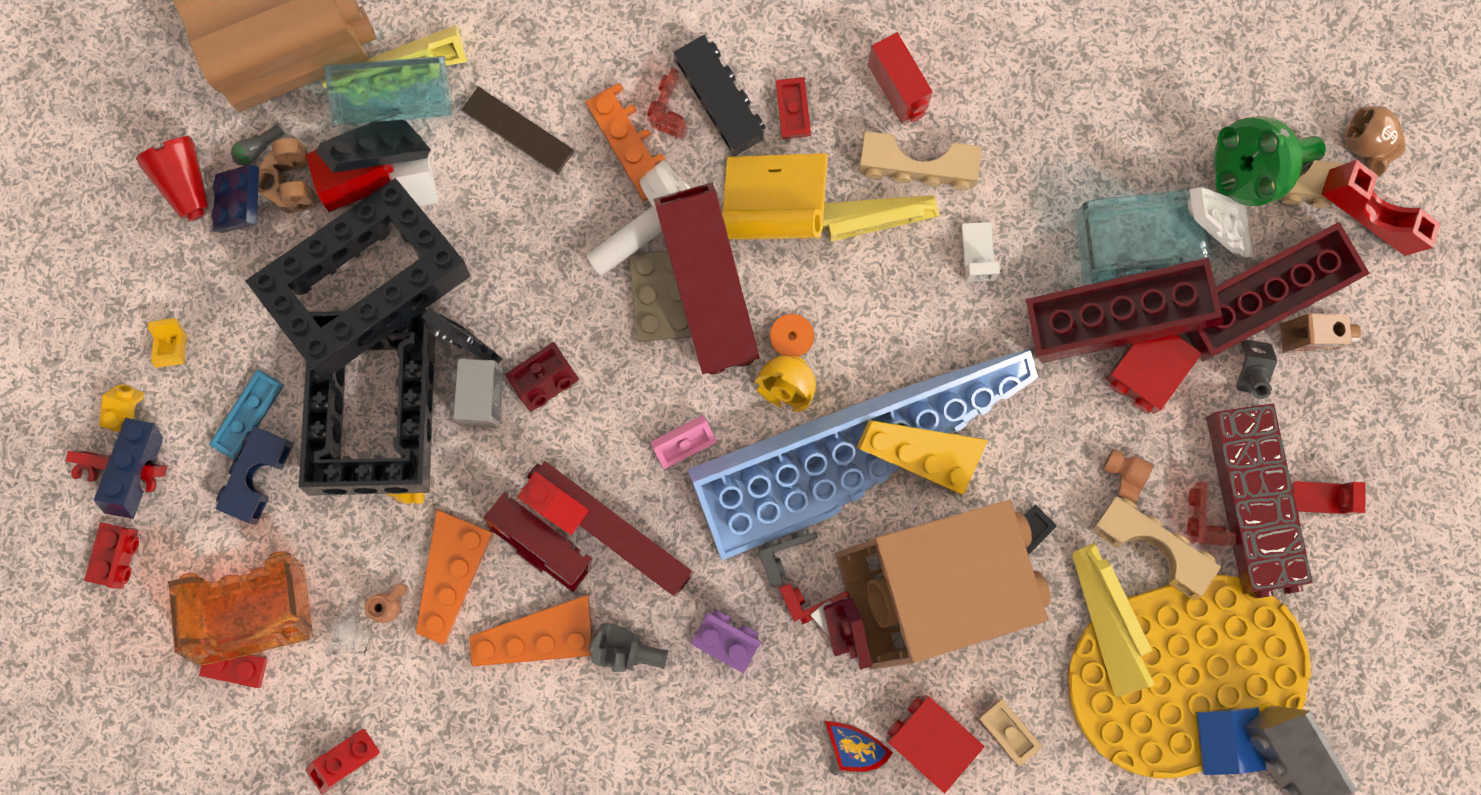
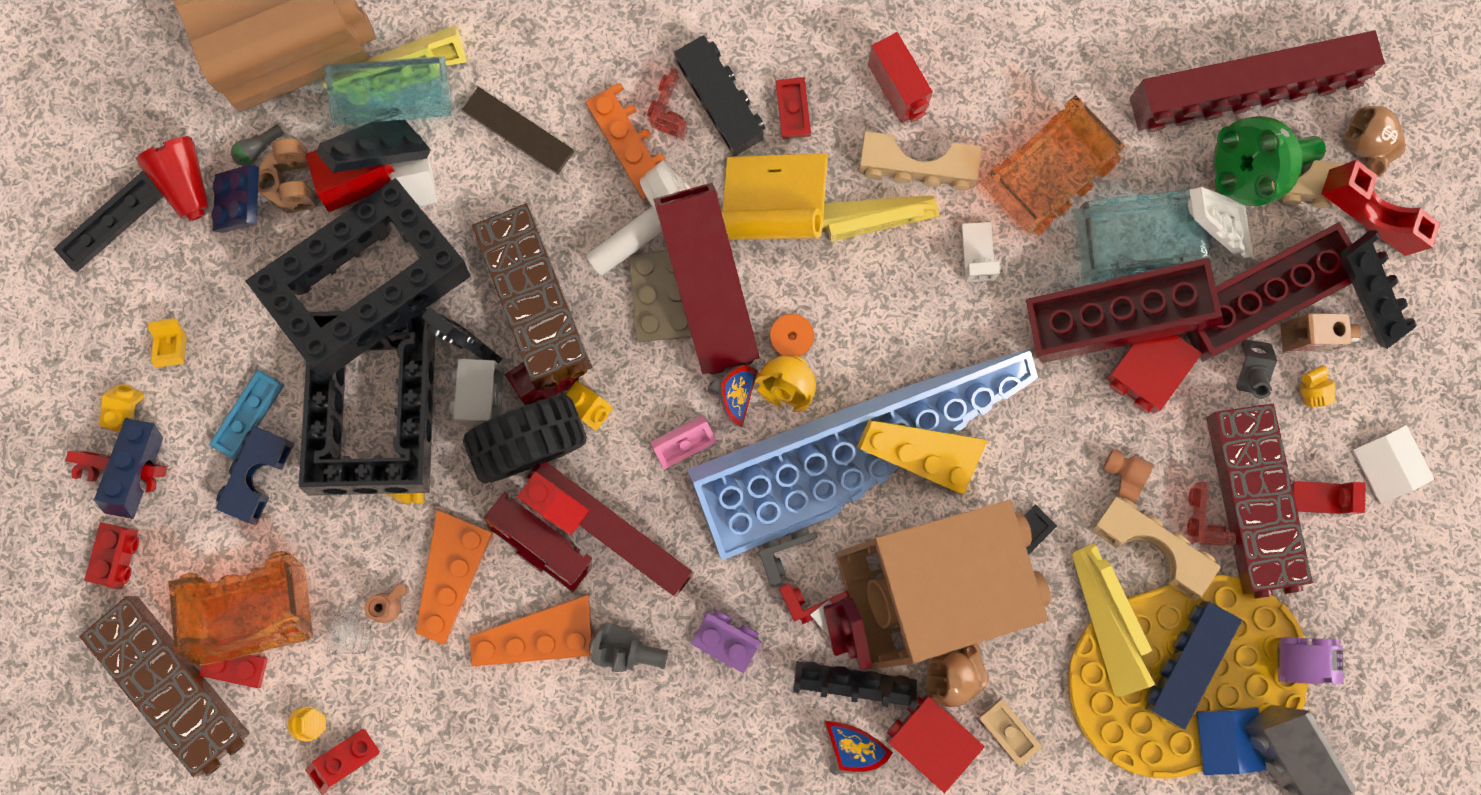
none -> black plate [54,171,163,272]
none -> reddish brown brick [79,596,250,777]
none -> yellow piece [288,706,326,741]
none -> black tyre [463,395,587,484]
none -> reddish brown brick [472,203,593,390]
none -> yellow bracket [566,380,613,431]
none -> shield [708,365,758,427]
none -> black hinge [793,661,917,712]
none -> medium nougat piece [926,644,989,707]
none -> clear orange windscreen [982,95,1125,236]
none -> dark red brick [1130,30,1385,132]
none -> dark blue brick [1144,601,1242,730]
none -> medium lavender brick [1278,637,1344,684]
none -> yellow piece [1299,365,1336,408]
none -> black hinge [1339,230,1417,349]
none -> white slope [1352,425,1434,504]

